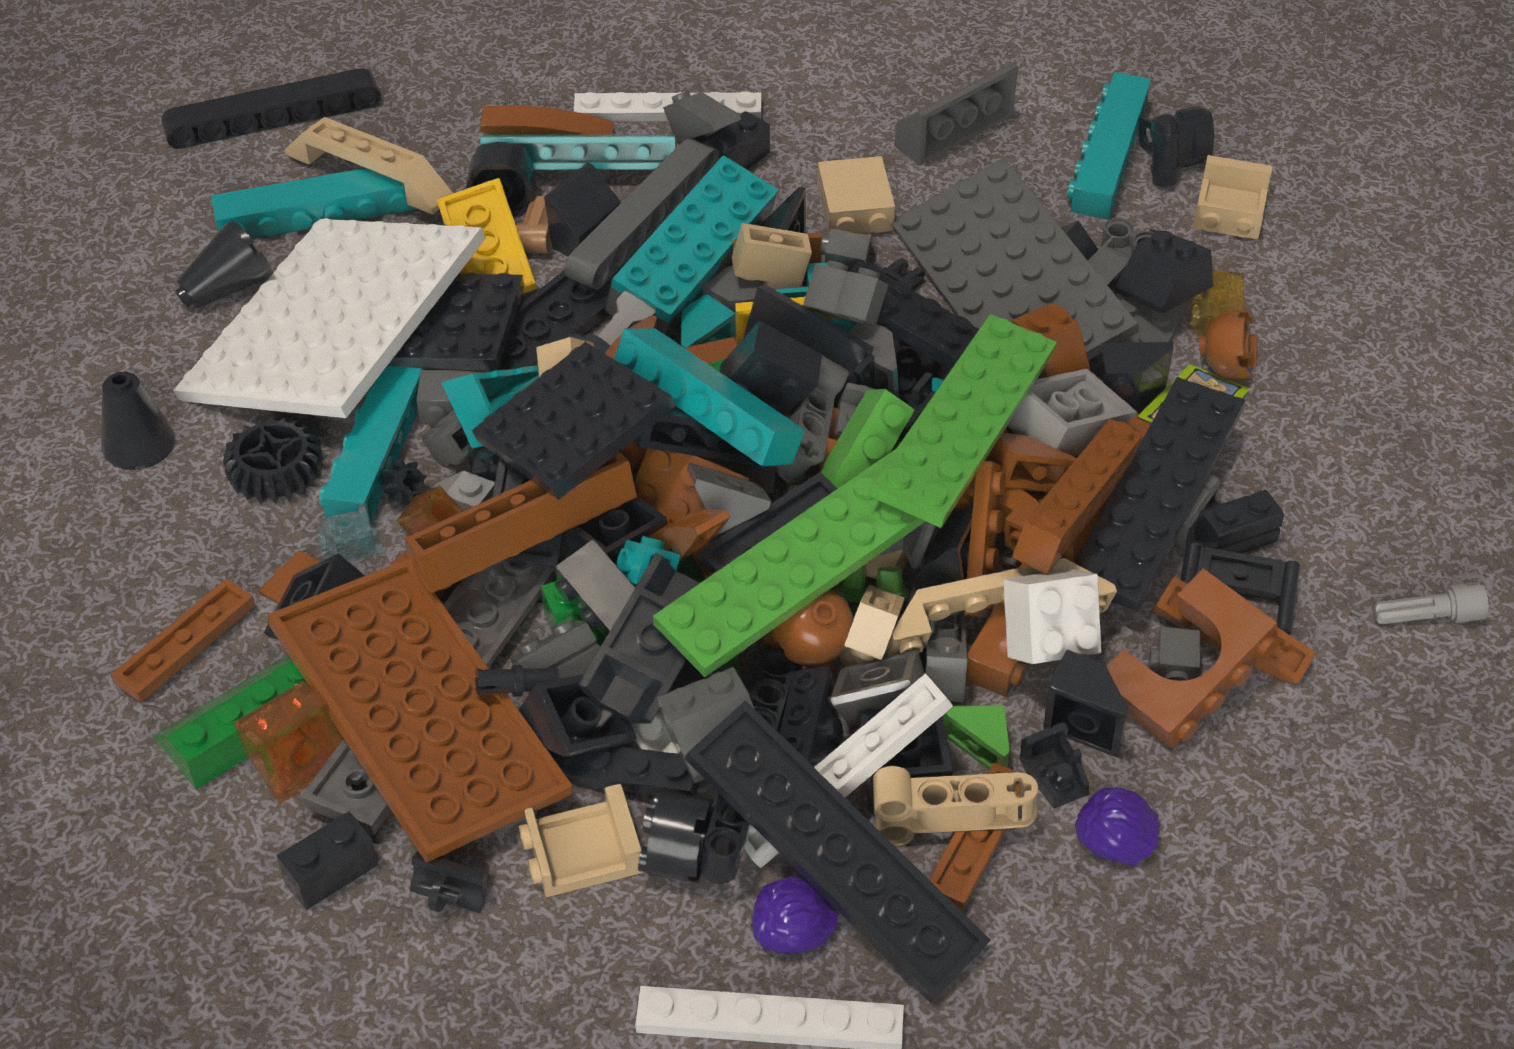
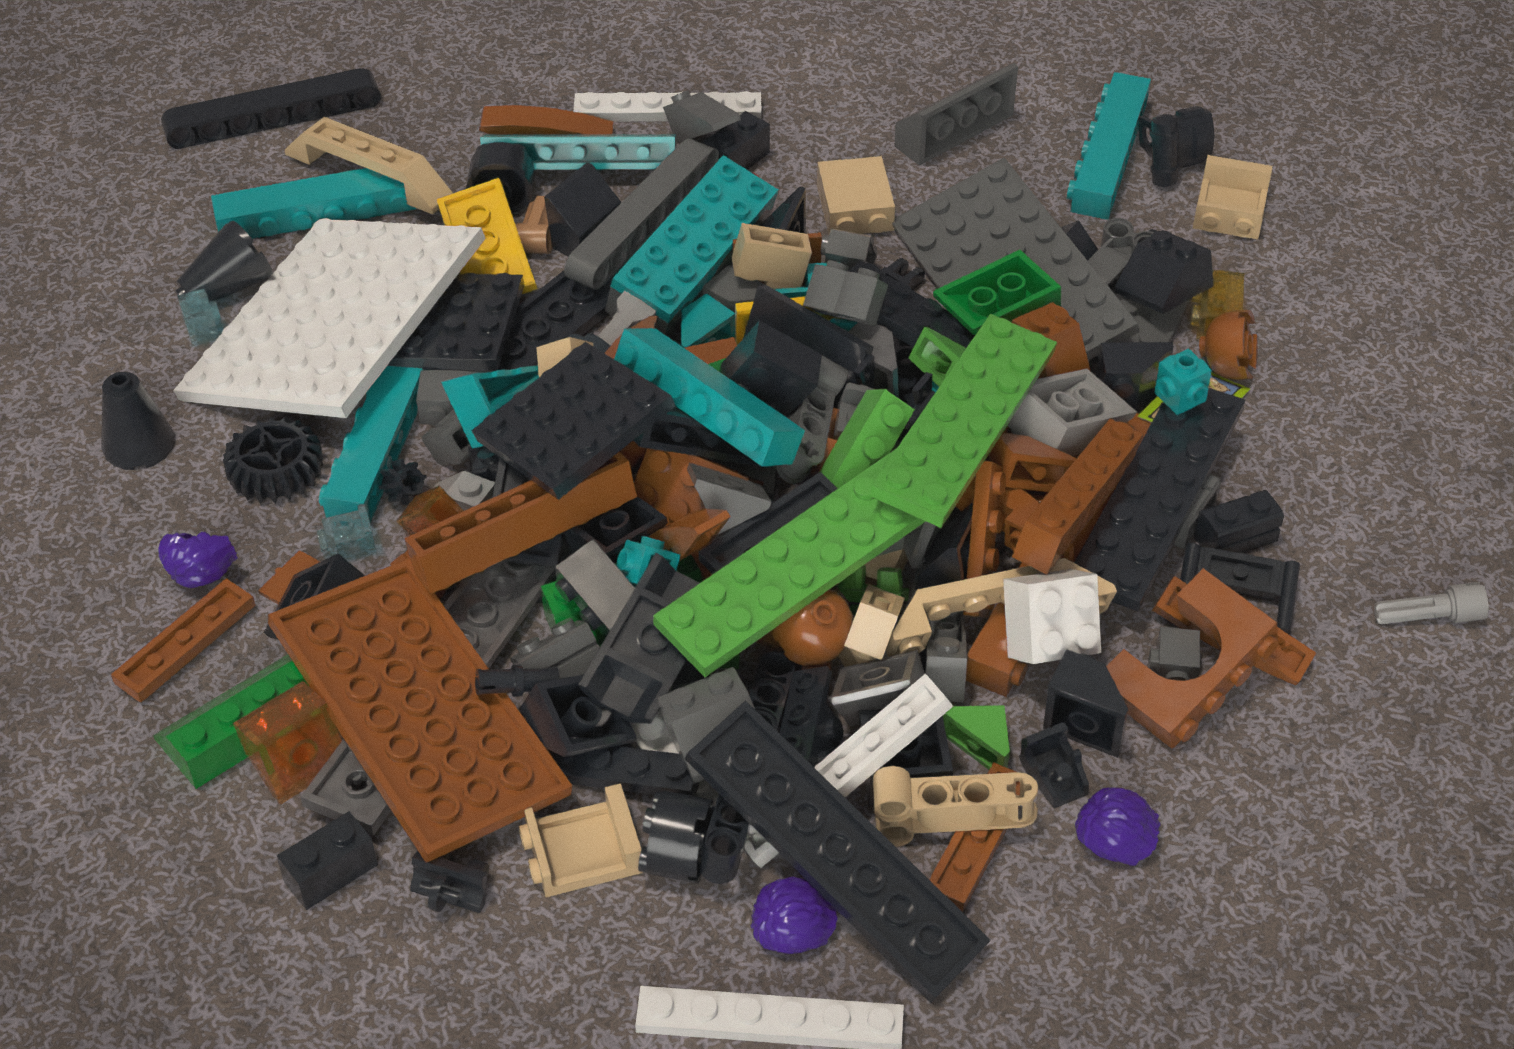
none -> dark purple hair [158,532,238,588]
none -> clear light blue brick [177,289,224,347]
none -> bright green slope [909,327,966,387]
none -> green slope [933,249,1061,335]
none -> teal brick [1155,348,1212,415]

